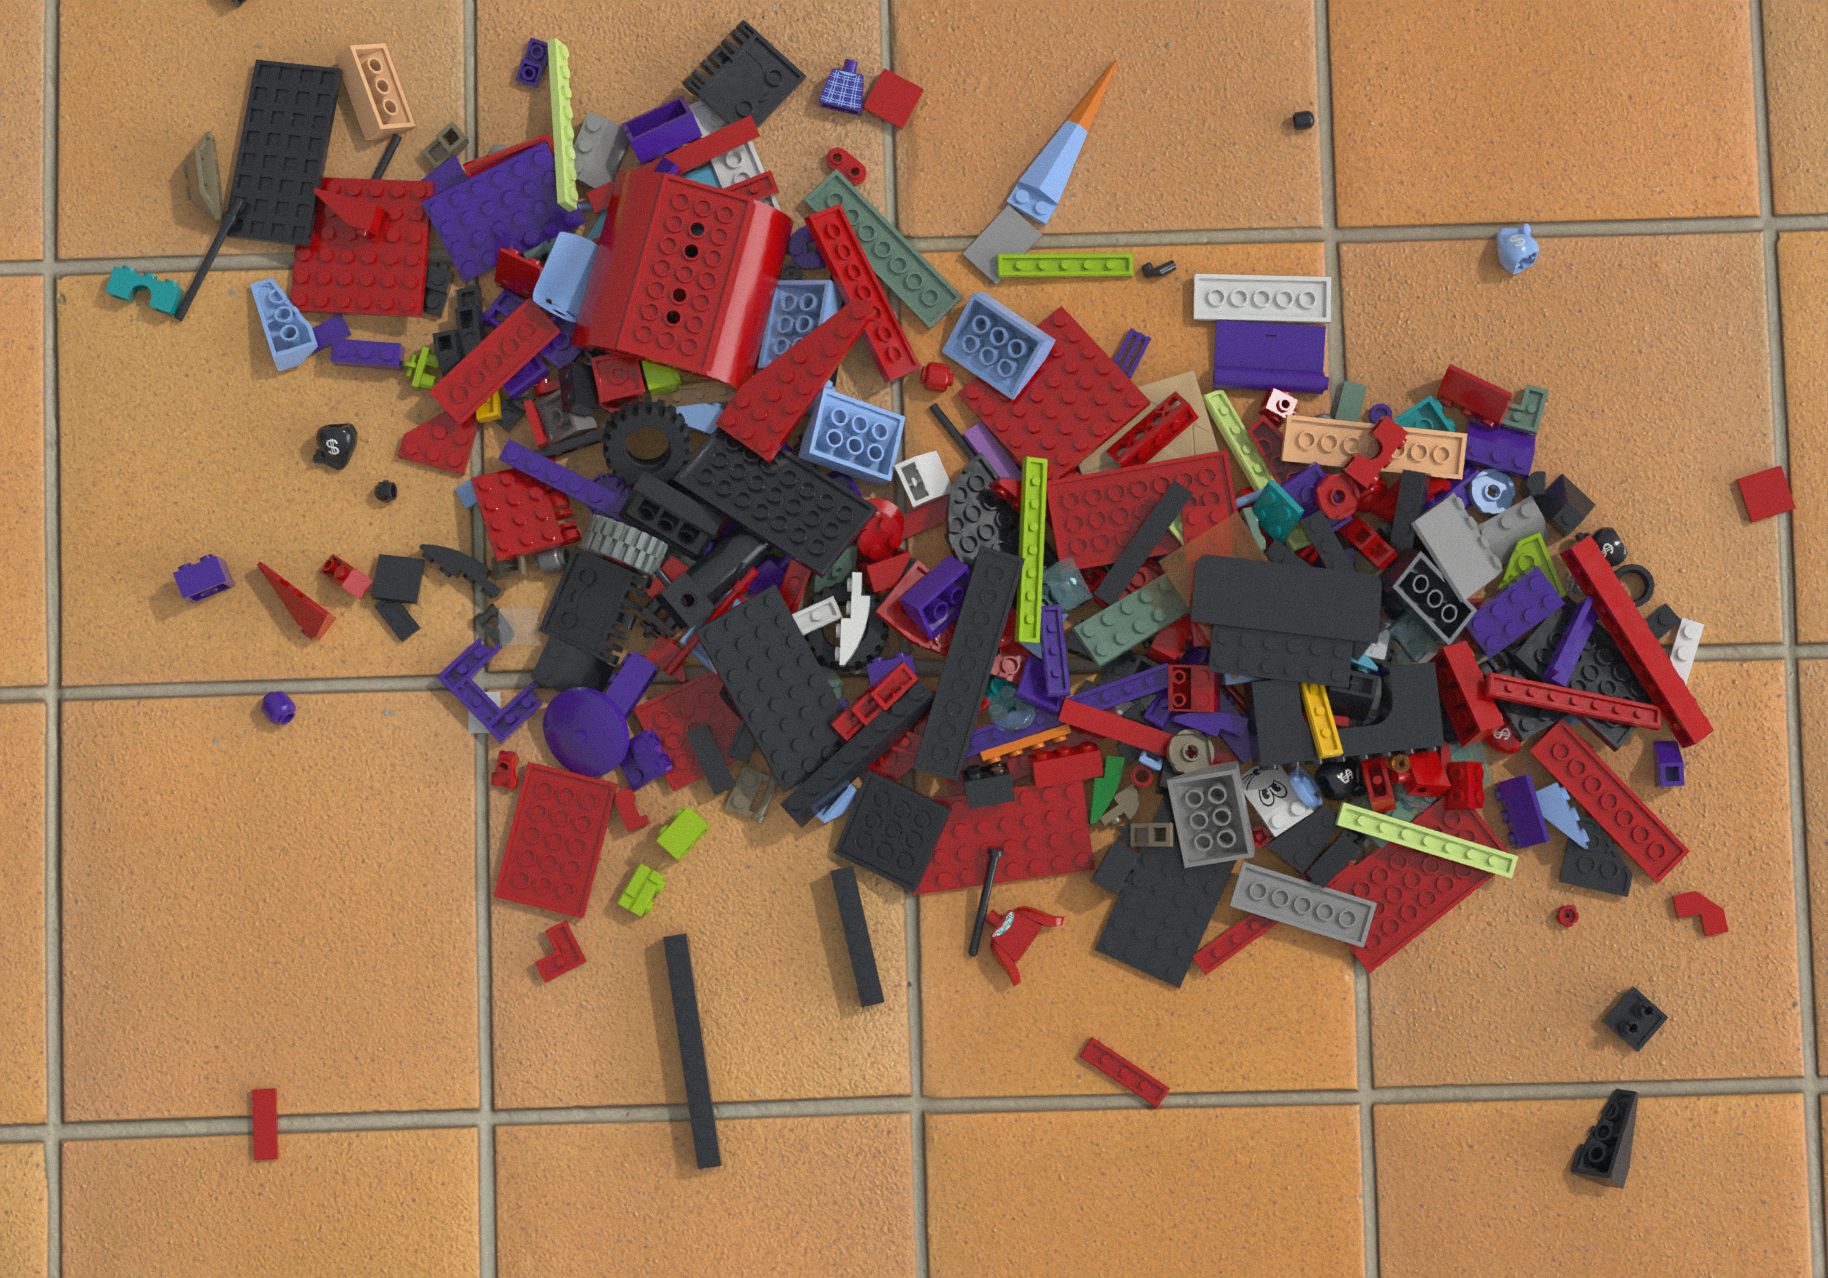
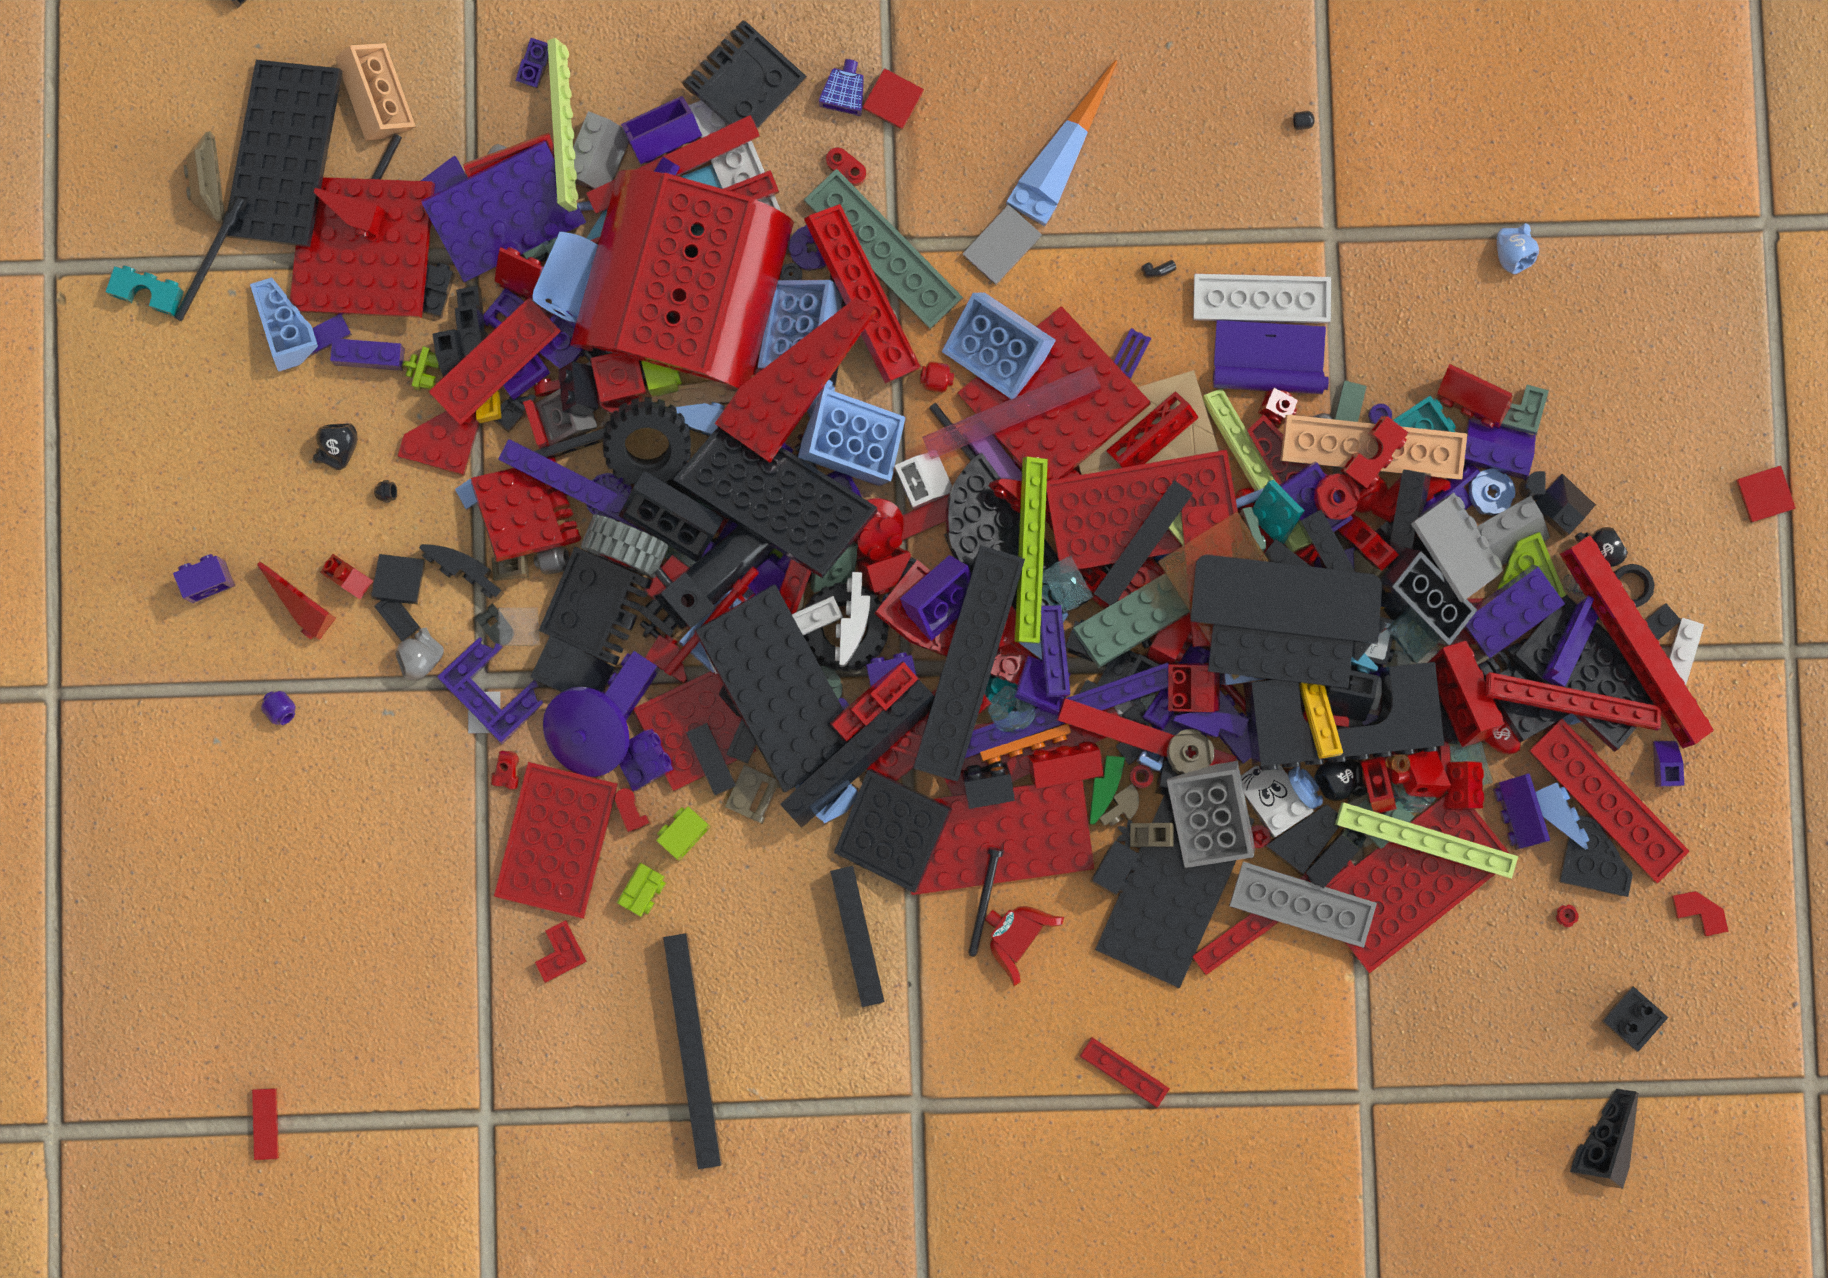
dark tan brick [422,121,469,169] -> none
lime tile [997,253,1133,278] -> none
none -> light grey piece [395,627,444,680]
none -> clear pink tile [922,366,1101,459]

